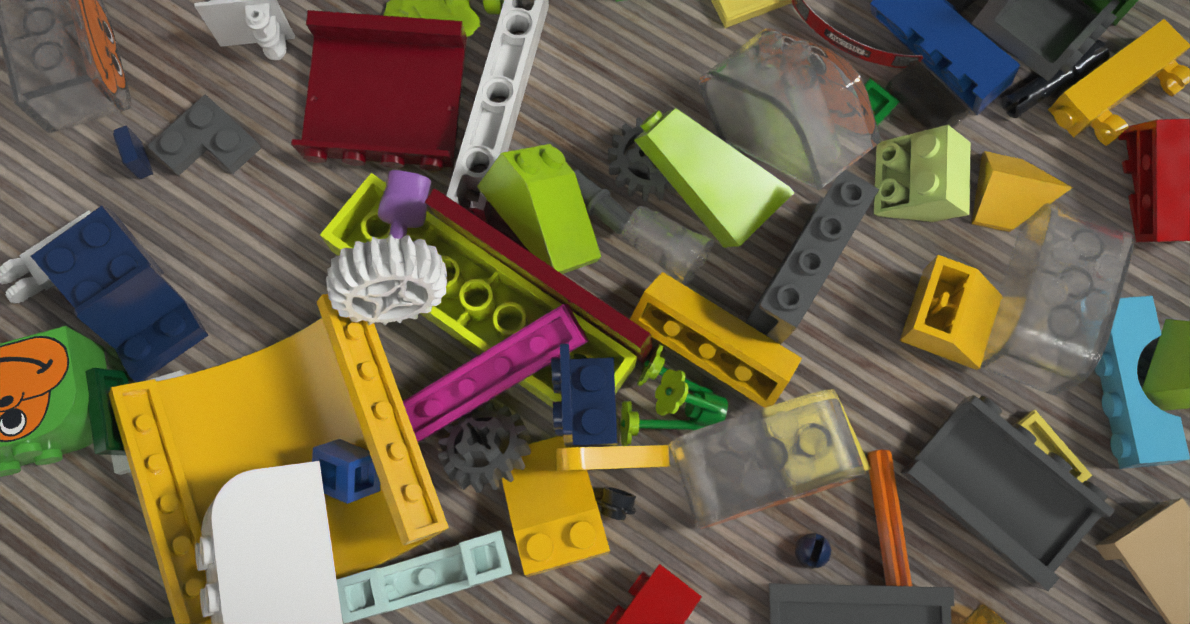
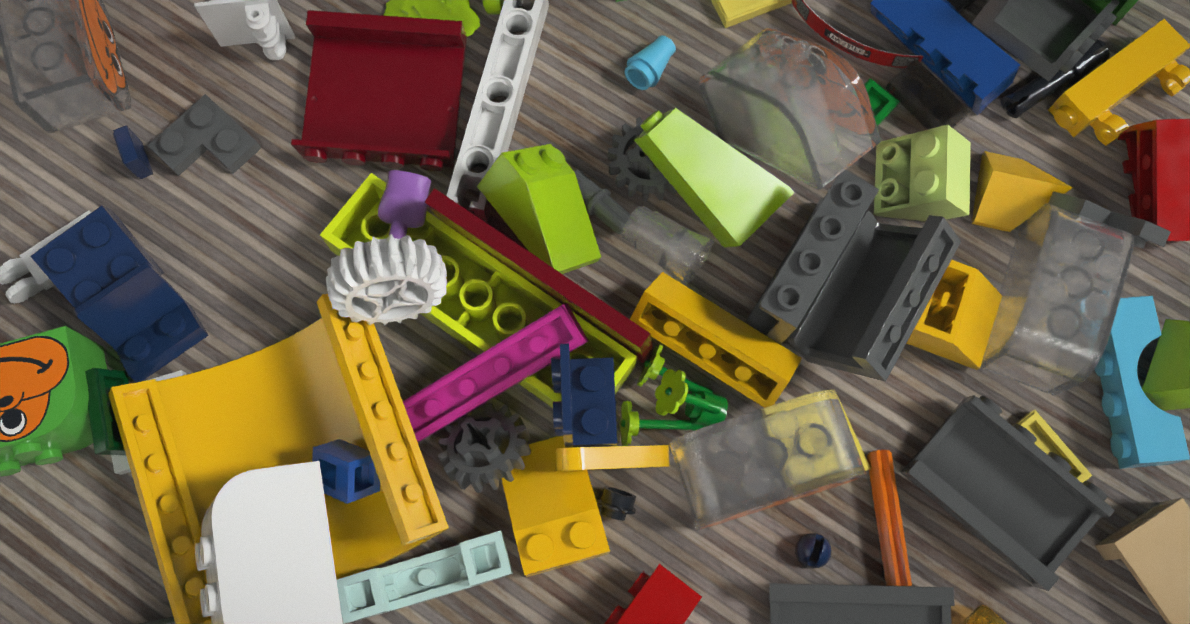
none -> medium azure cone [624,35,676,90]
none -> dark grey panel [788,211,961,382]
none -> dark grey plate [1047,191,1171,249]

